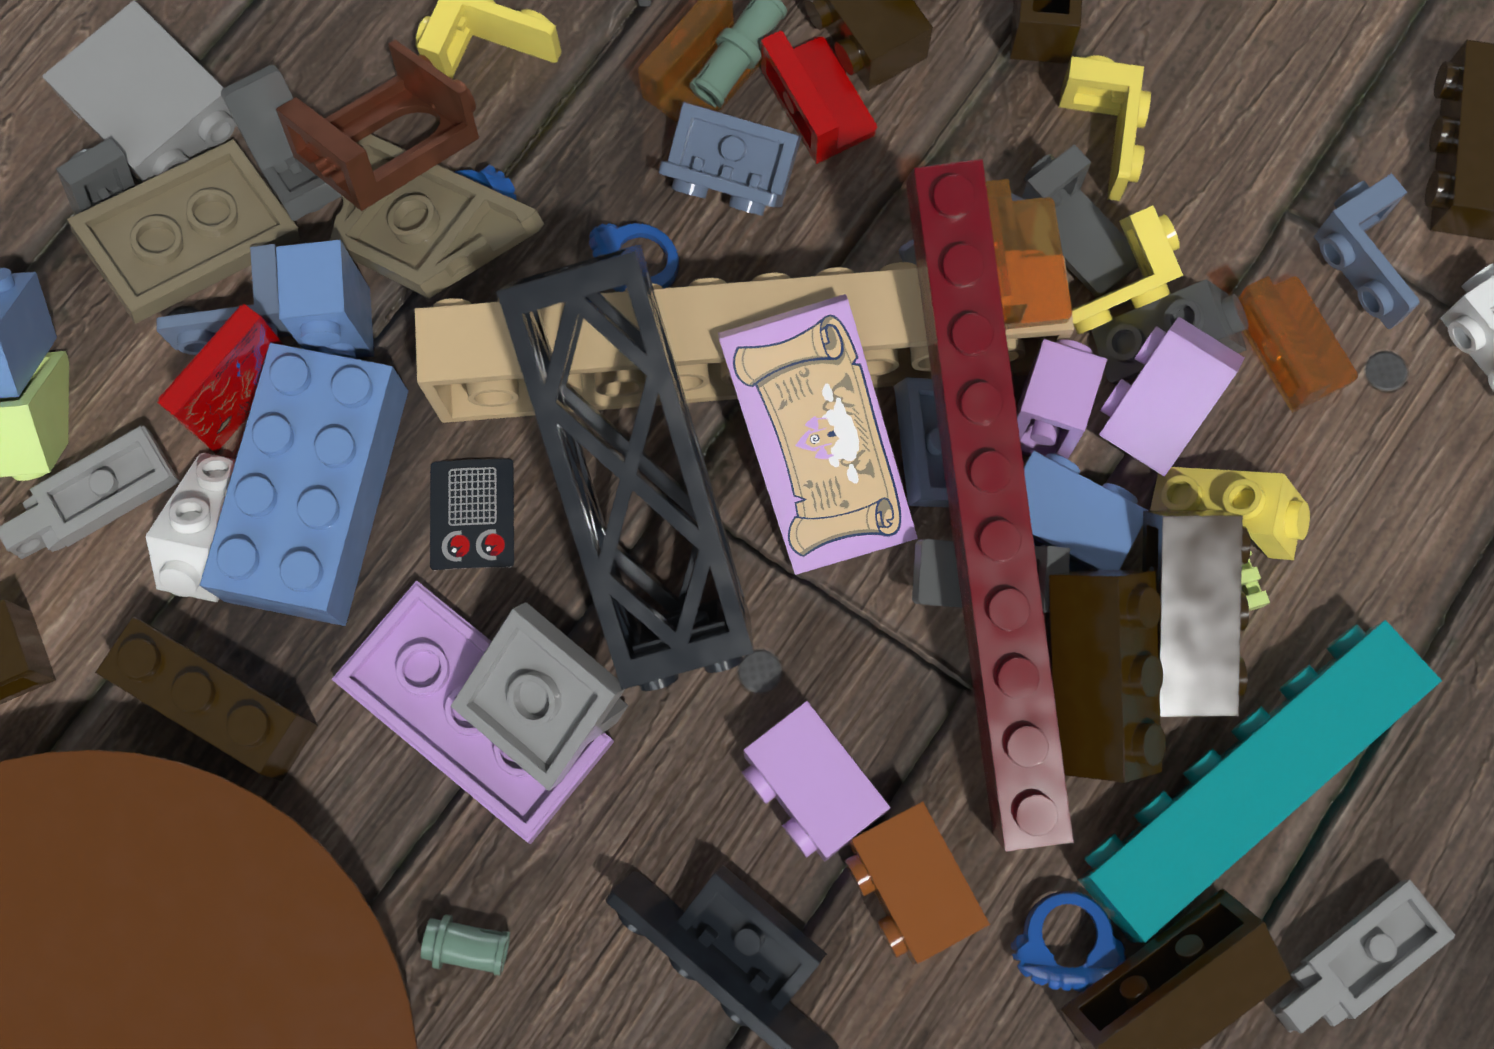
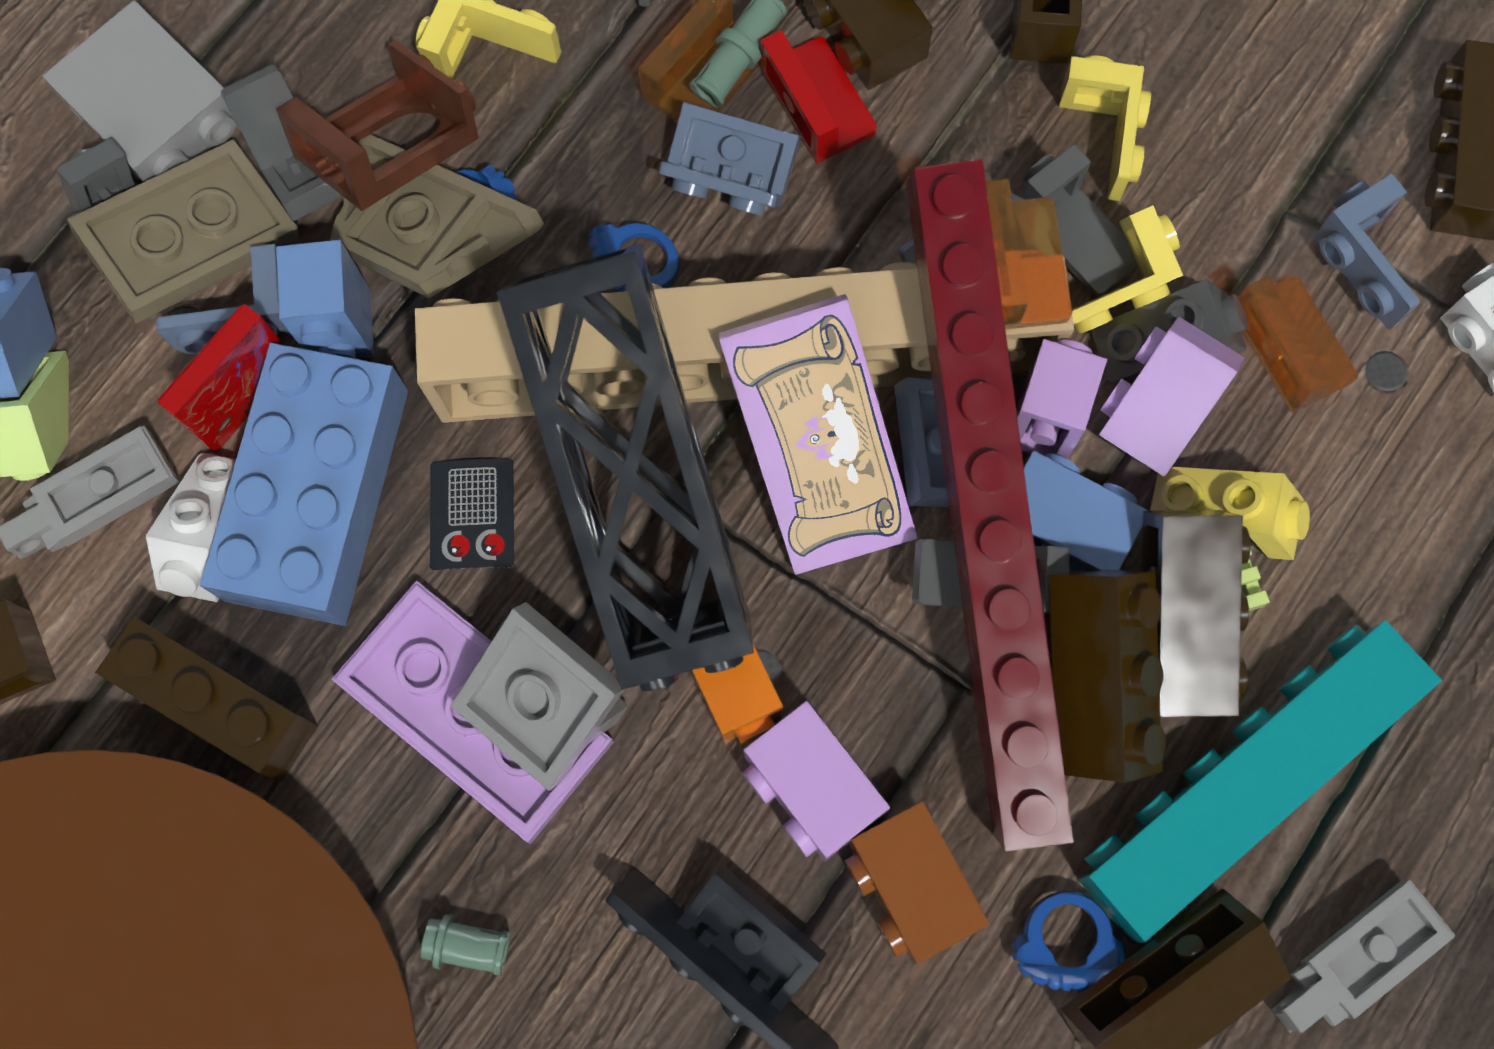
none -> orange brick [691,645,783,745]

